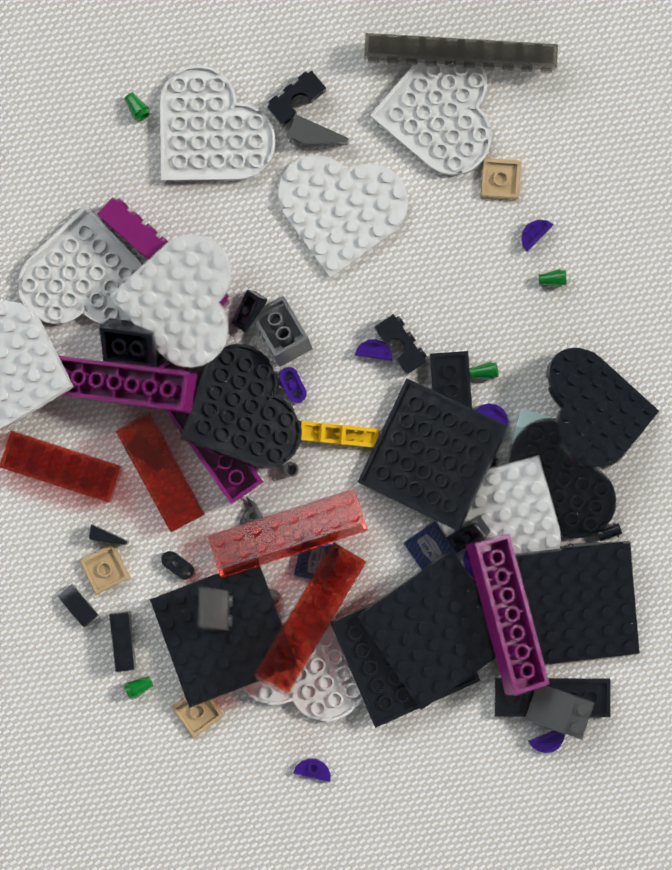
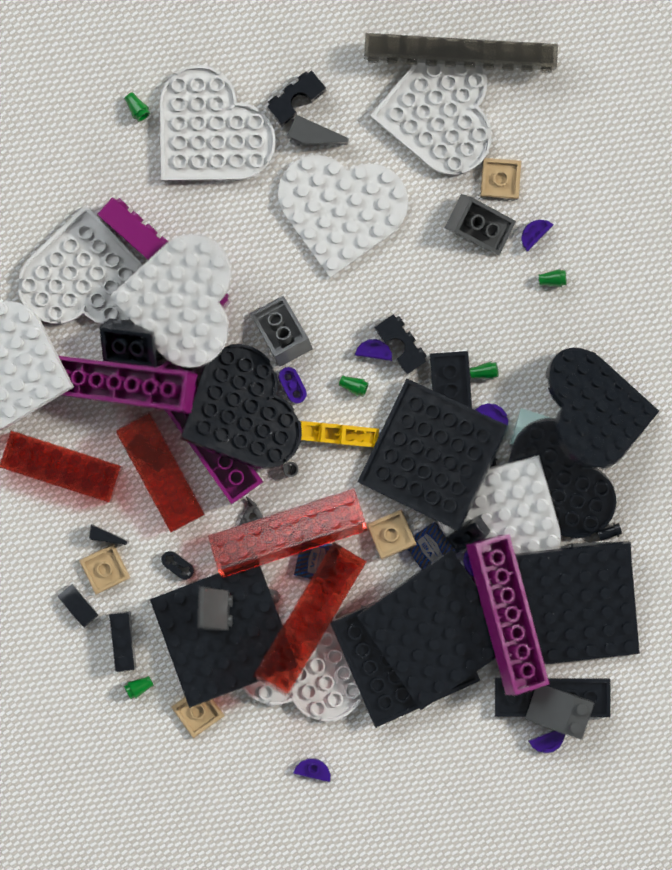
black slope [231,290,268,332] -> none
none -> green cone [339,375,369,397]
none -> tan tile [366,509,417,560]
none -> dark grey slope [445,194,516,255]

